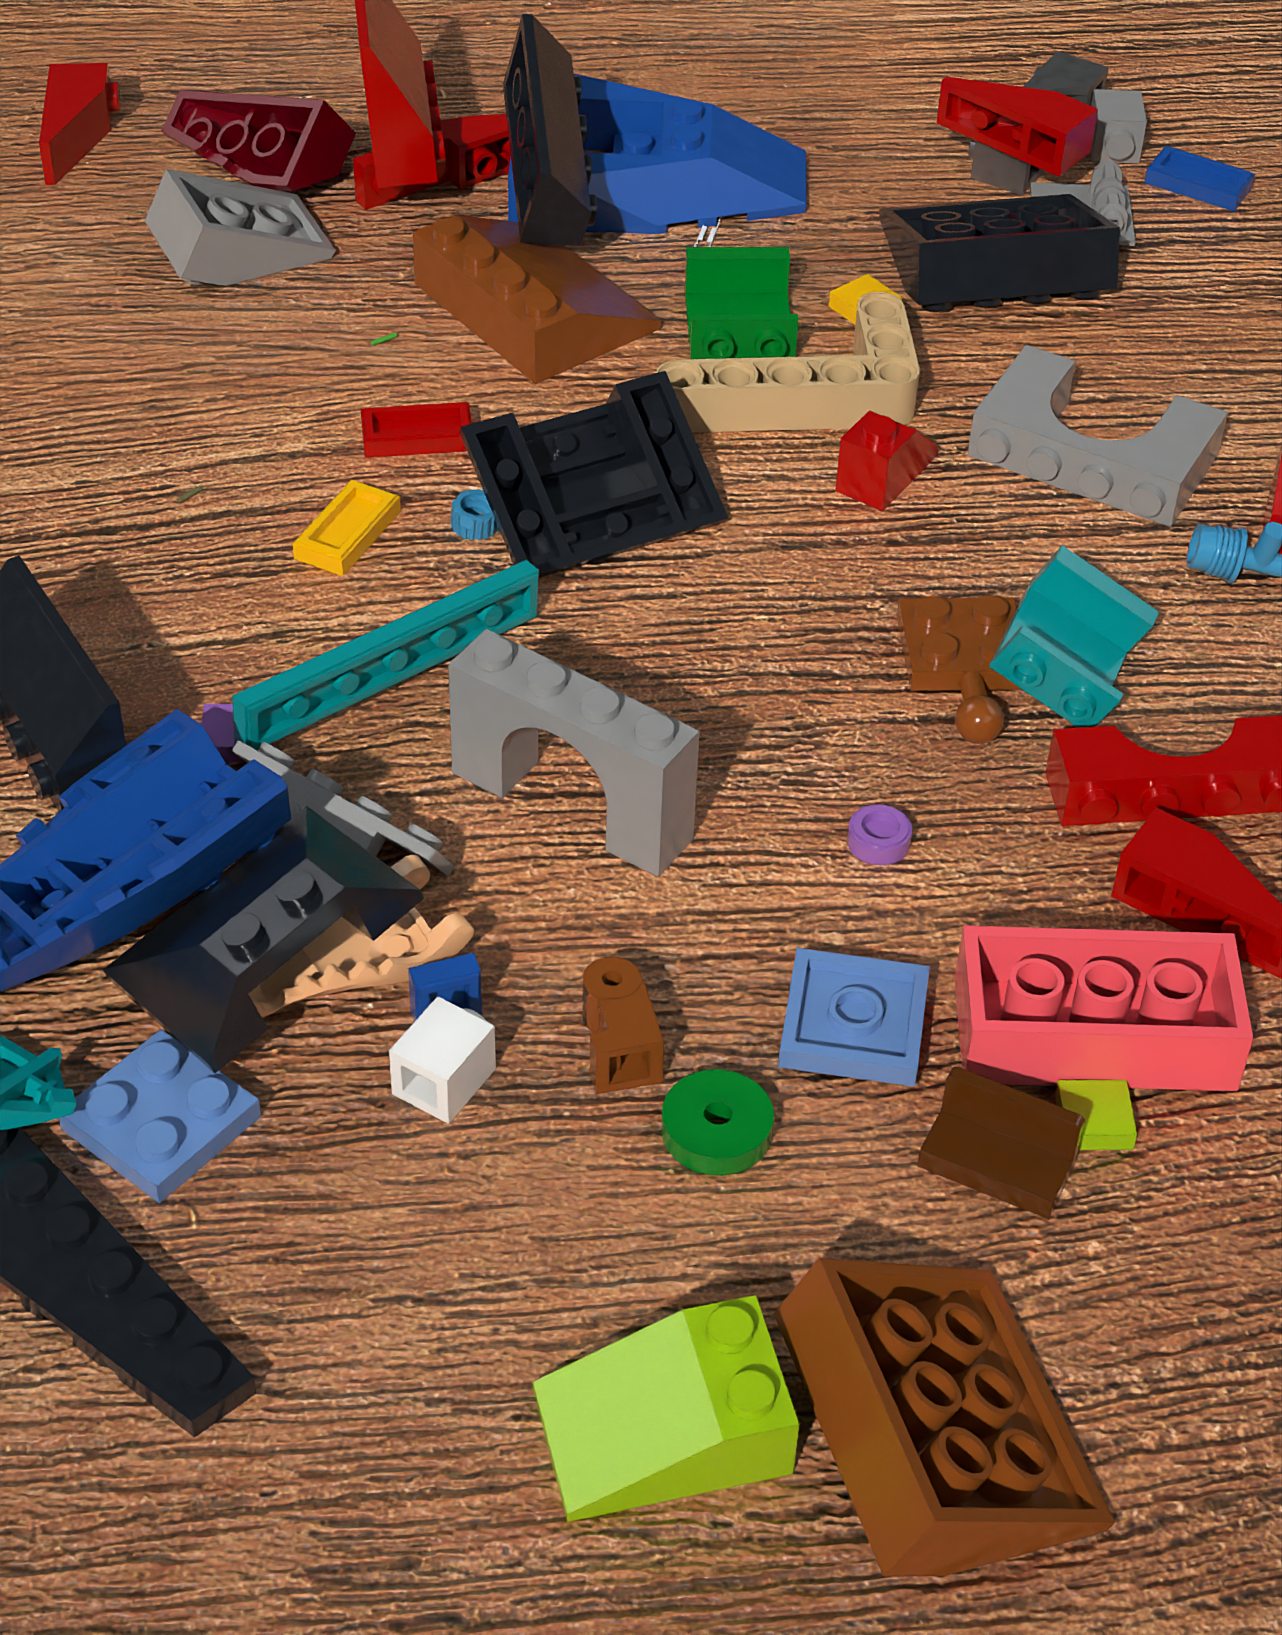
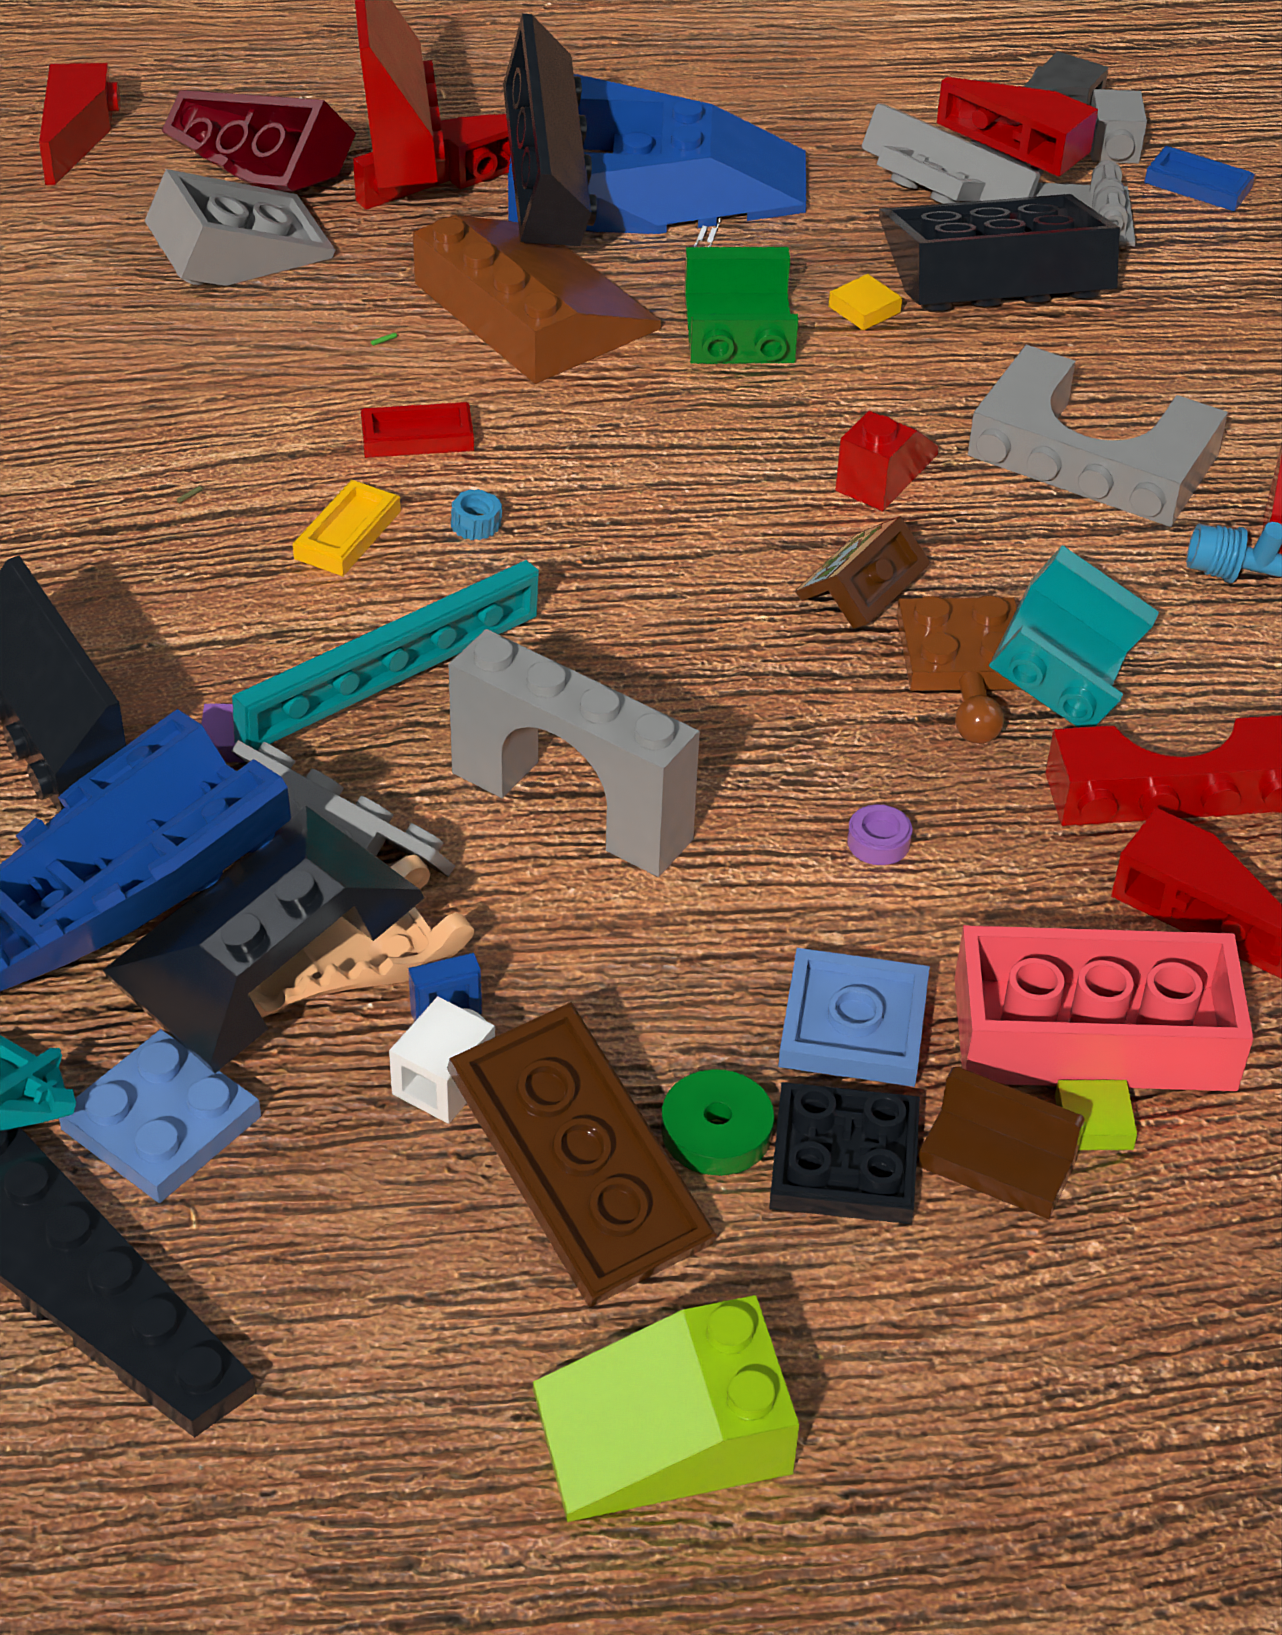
black slope [459,371,728,578] -> none
dark orange leg [583,957,664,1094] -> none
tan beam [656,292,920,433] -> none
dark orange slope [773,1258,1115,1576] -> none
none -> reddish brown tile [447,1002,717,1308]
none -> black tile [769,1082,920,1224]
none -> reddish brown panel [795,516,931,629]
none -> light grey bracket [862,104,1040,204]

